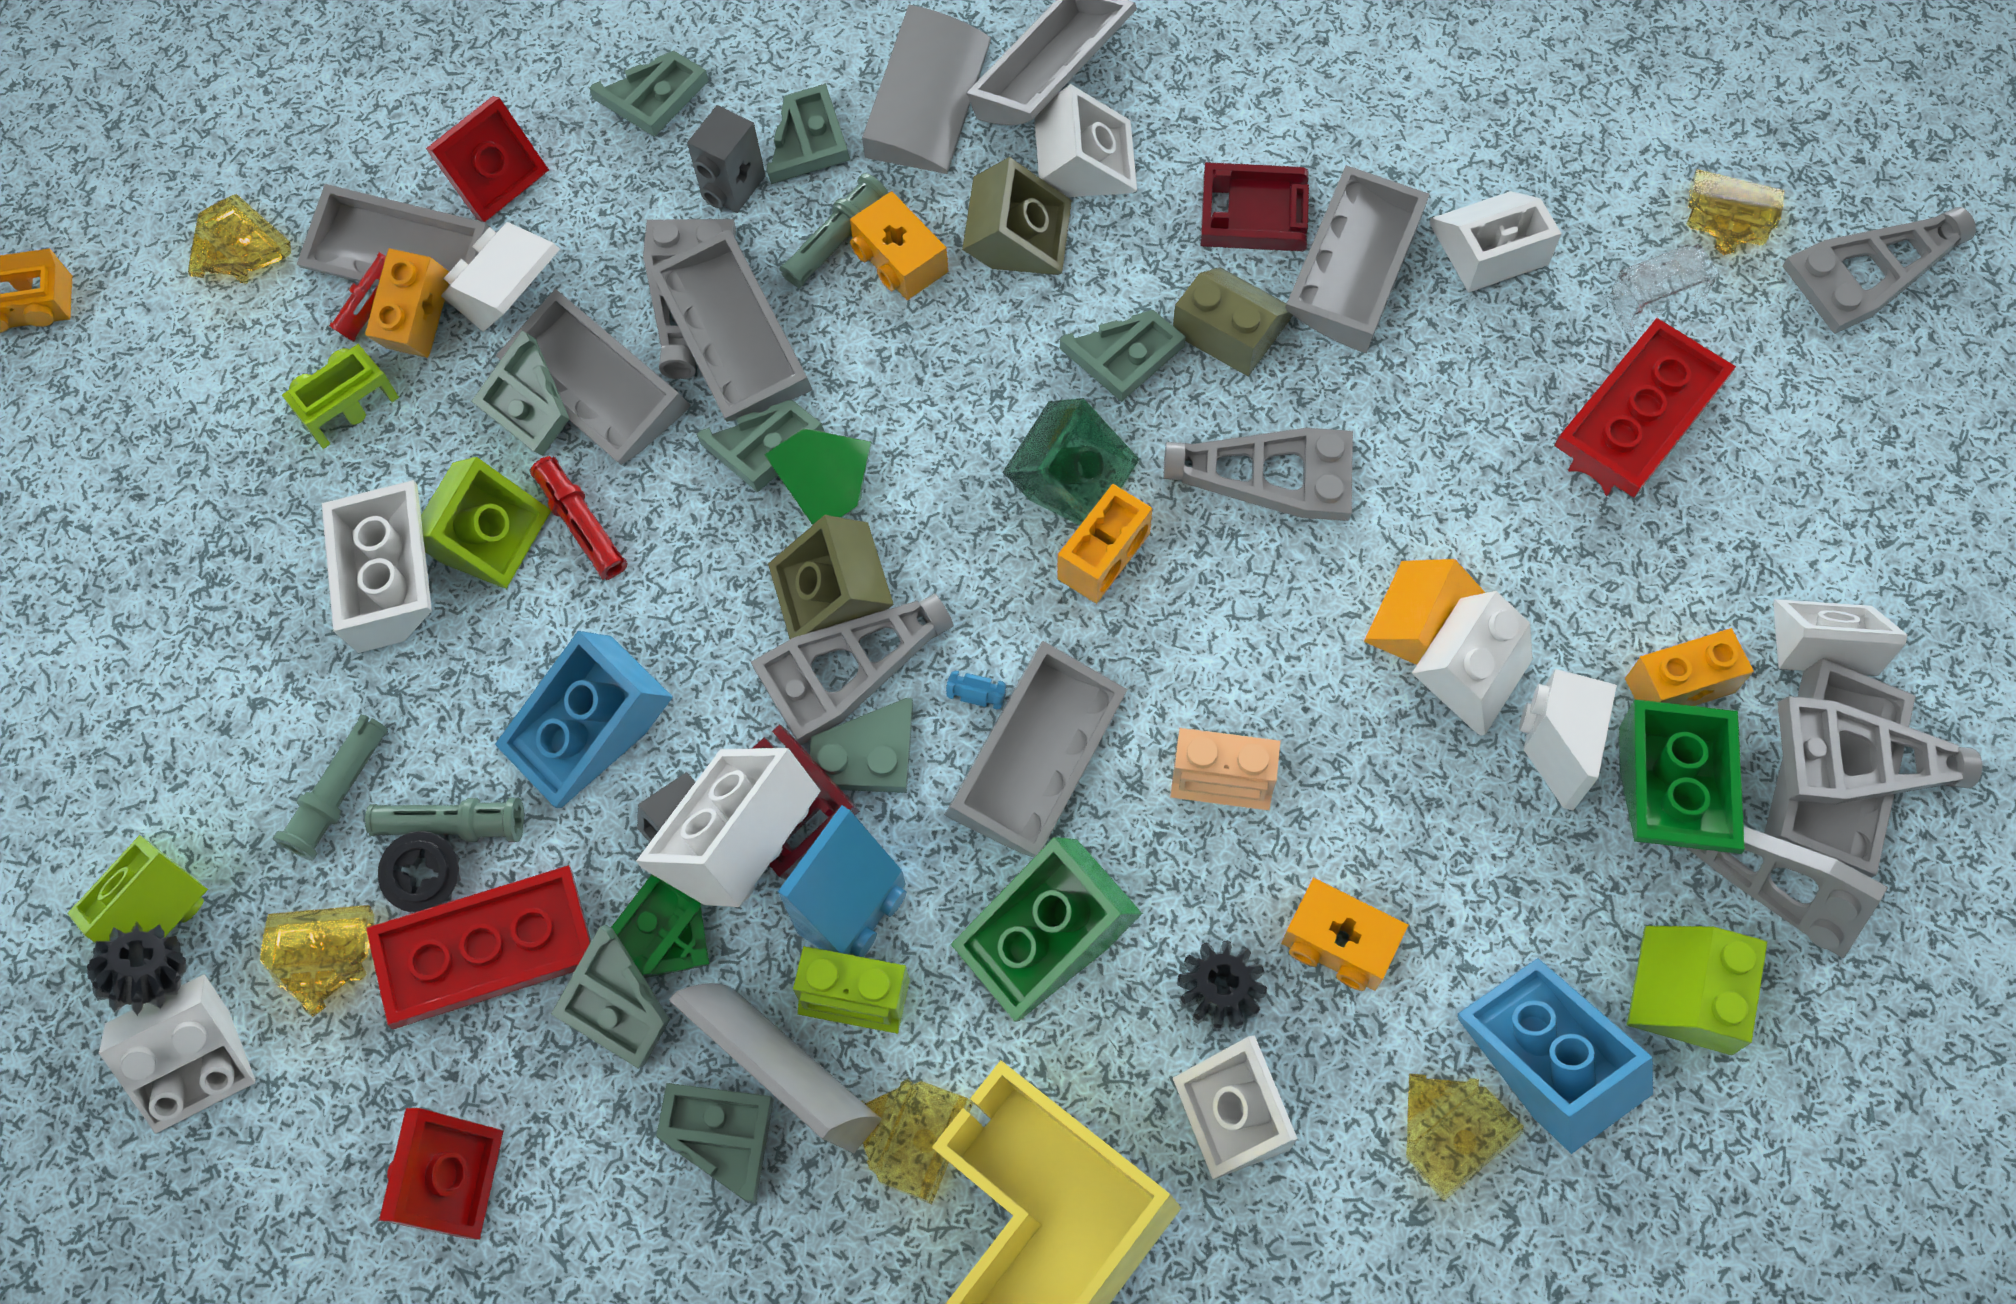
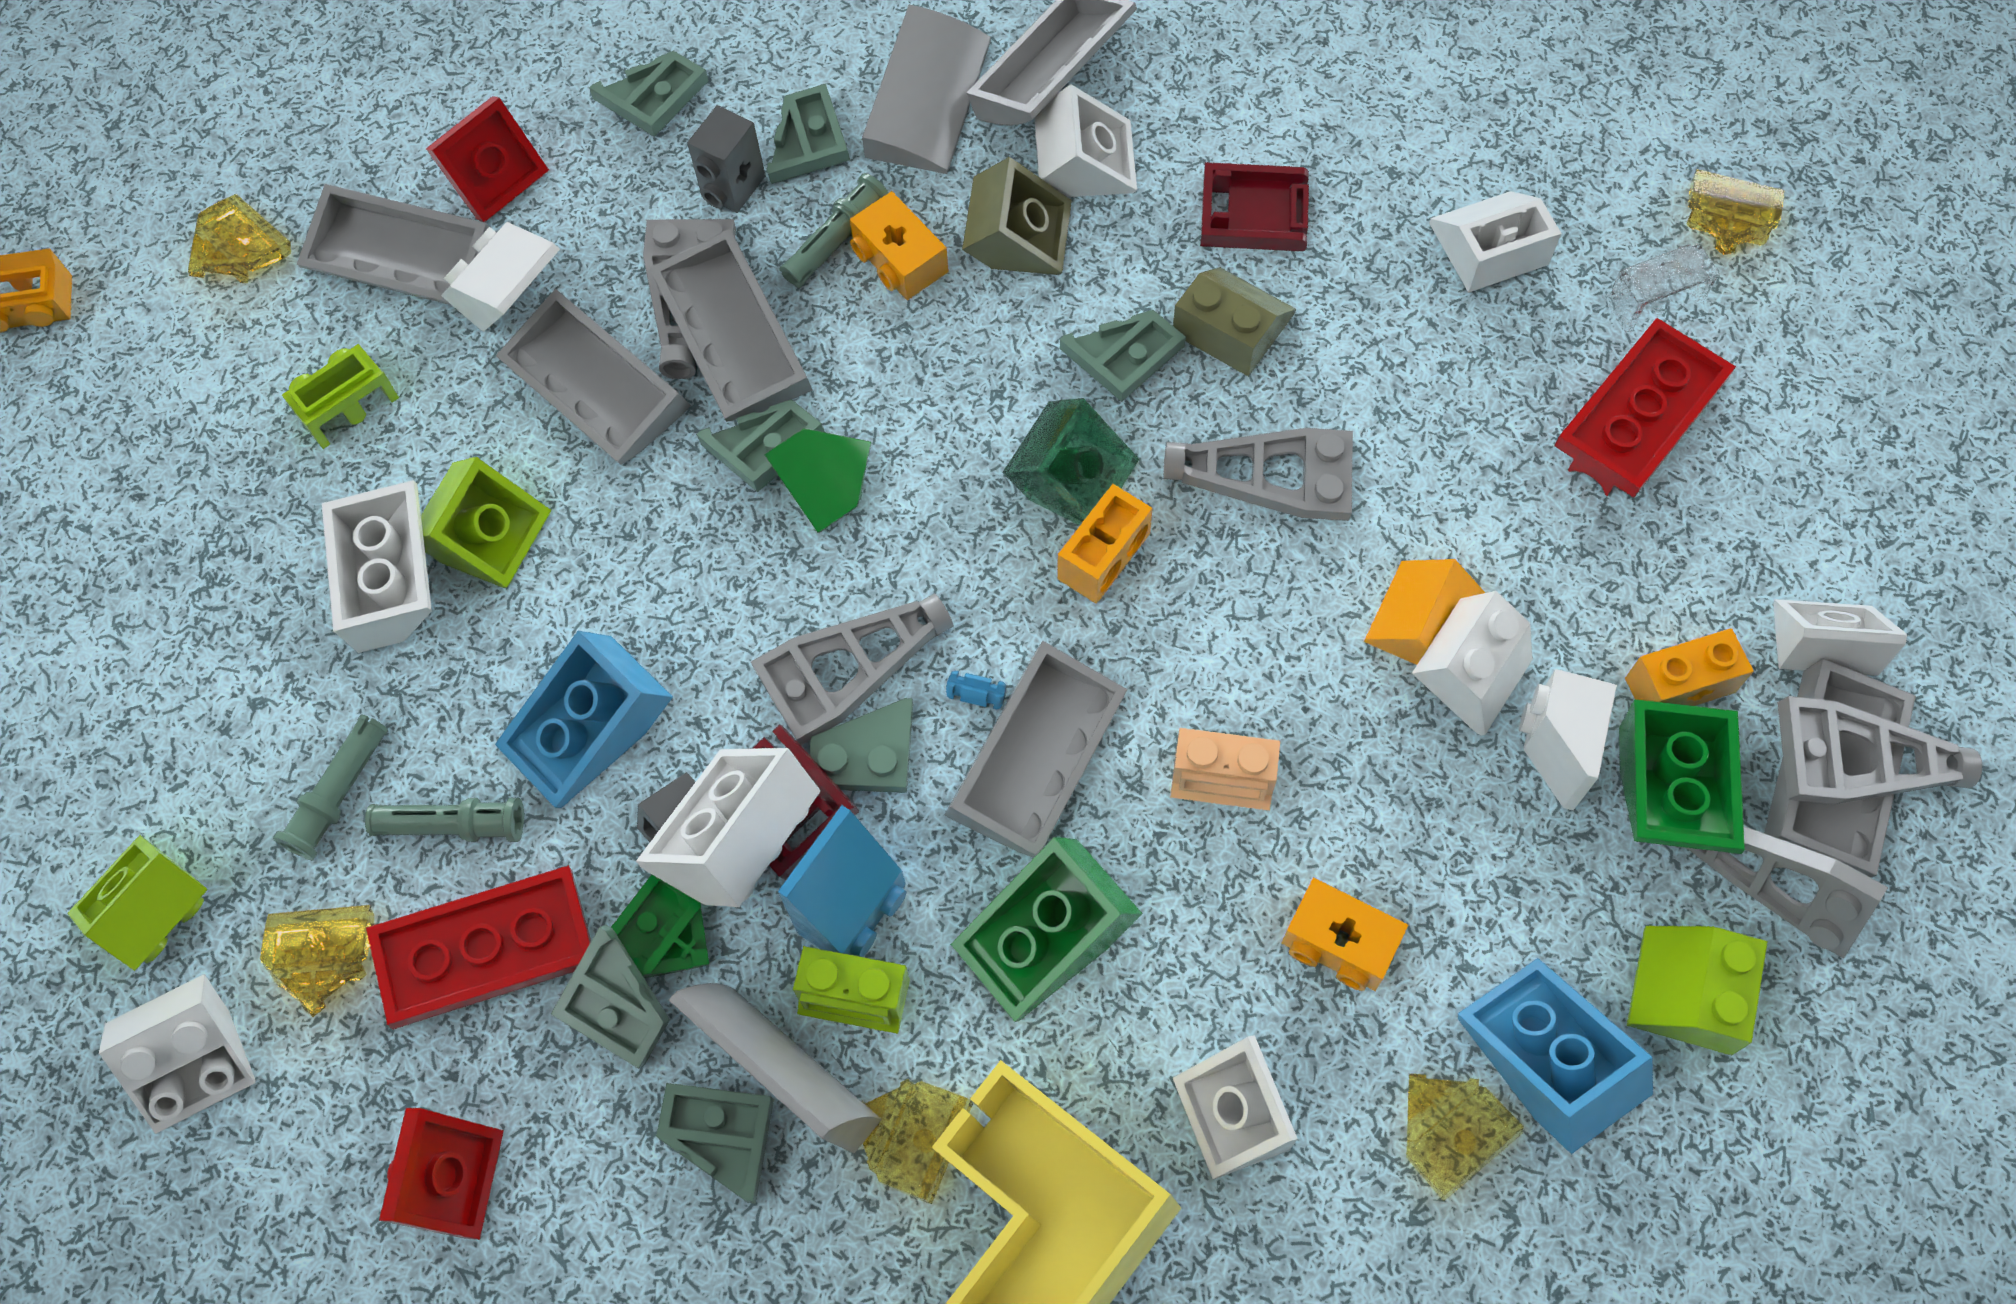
black gear [87,921,186,1016] -> none
red pin [329,252,386,342] -> none
light orange brick [365,248,449,358] -> none
black gear [378,831,461,913] -> none
sand green wing [471,330,570,456] -> none
red pin [530,456,628,580] -> none
olive slope [768,515,894,639] -> none
black gear [1177,940,1267,1032] -> none
light grey slope [1285,165,1430,354] -> none
light grey plate [1782,207,1976,334] -> none

